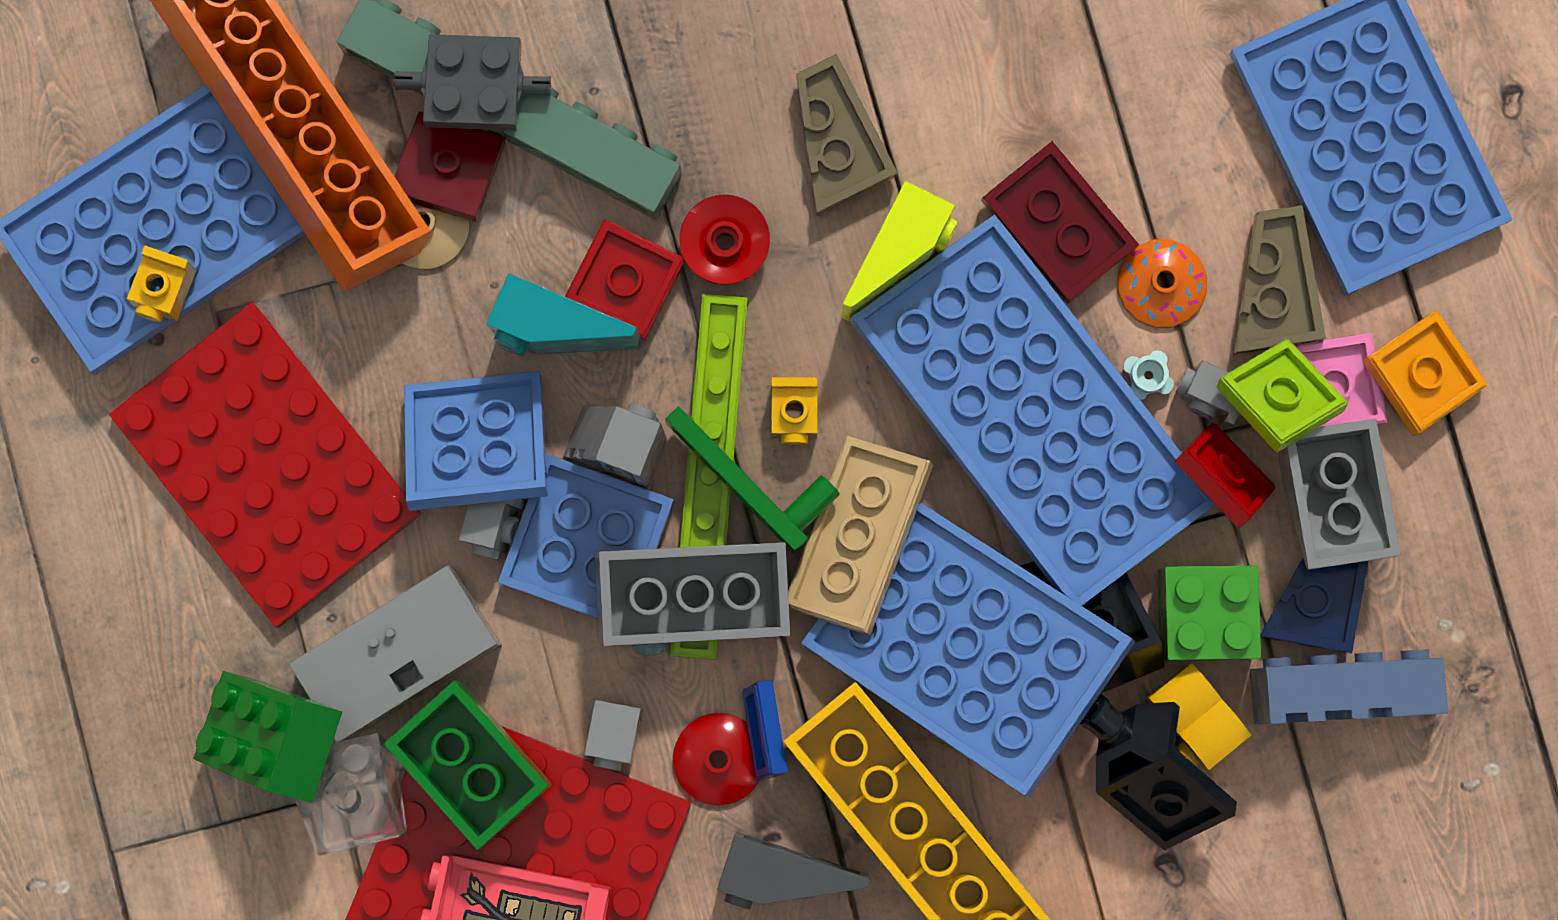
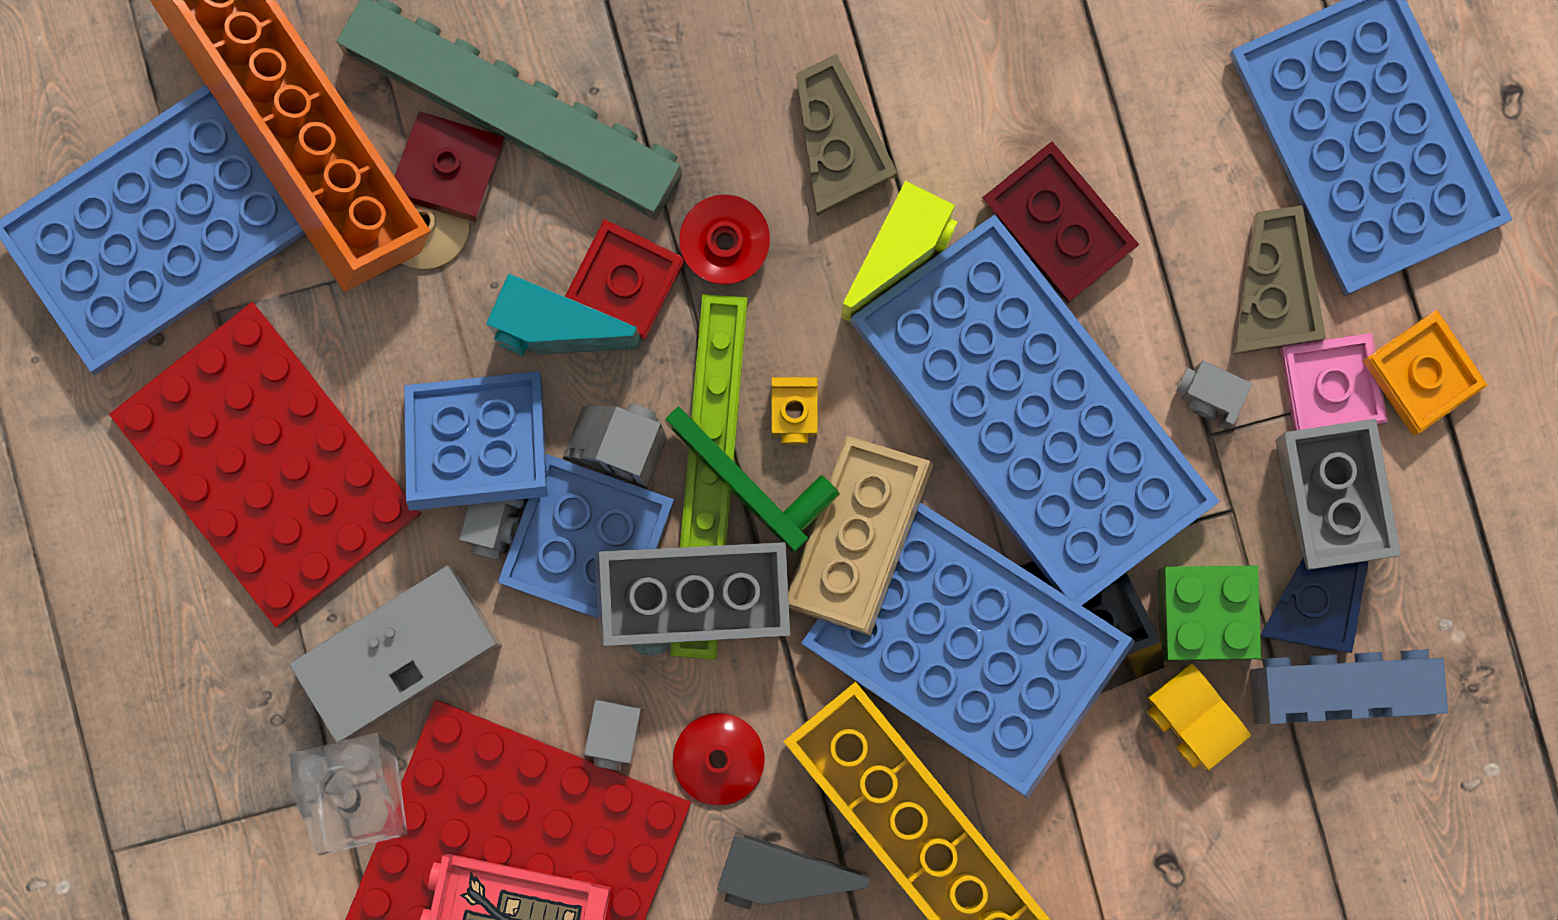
yellow brick [126,245,196,323] -> none
green brick [193,670,342,803] -> none
green brick [384,680,553,850] -> none
dark grey plate [394,34,551,131] -> none
blue tile [742,680,788,780] -> none
black plate [1080,694,1237,850] -> none
orange dish [1118,239,1207,328] -> none
light aqua plate [1123,350,1174,400] -> none
red plate [1174,422,1276,528] -> none
lime tile [1216,338,1349,453] -> none

